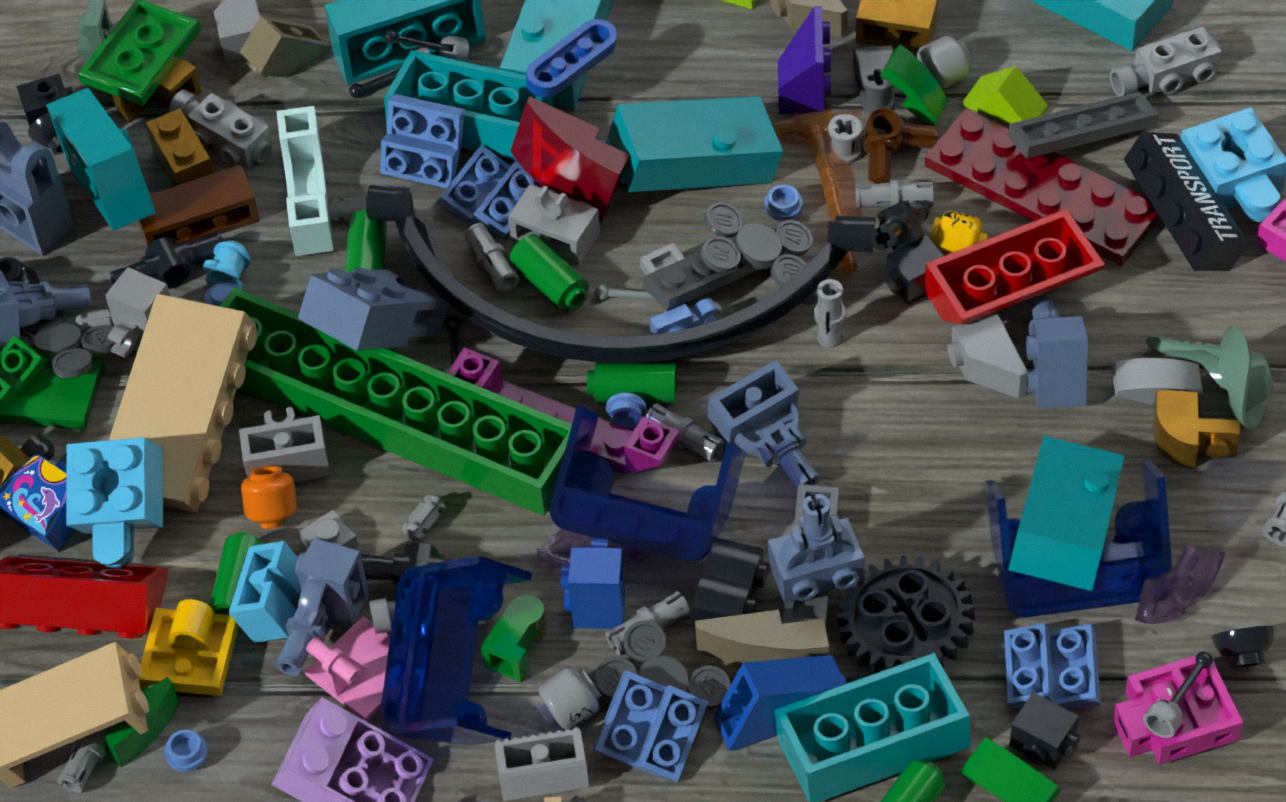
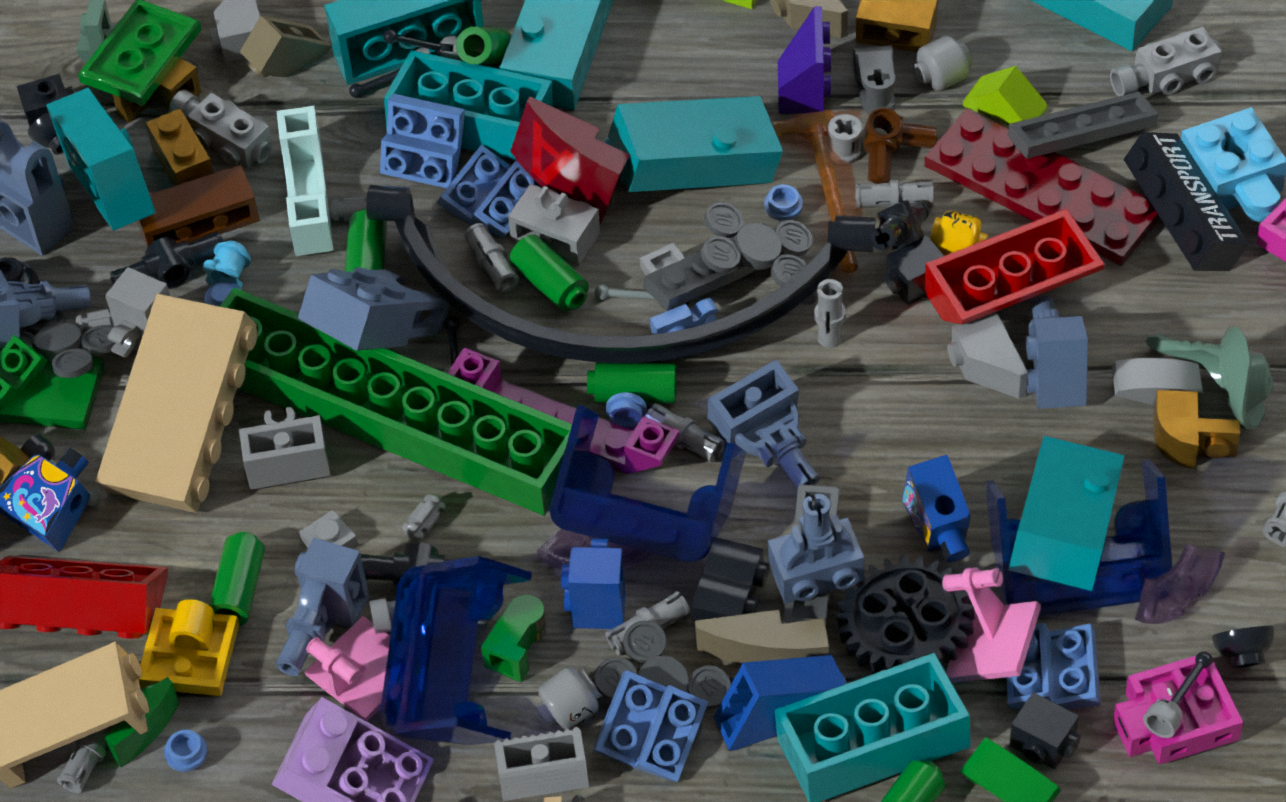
medium azure brick [66,437,163,568] -> none
medium azure brick [229,541,301,643] -> none
orange head [241,465,297,529] -> none
blue plate [526,19,617,97] -> none
green slope [880,44,948,126] -> none
none -> green brick [456,27,512,65]
none -> blue torso [902,455,971,563]
none -> bright pink plate [942,567,1041,683]

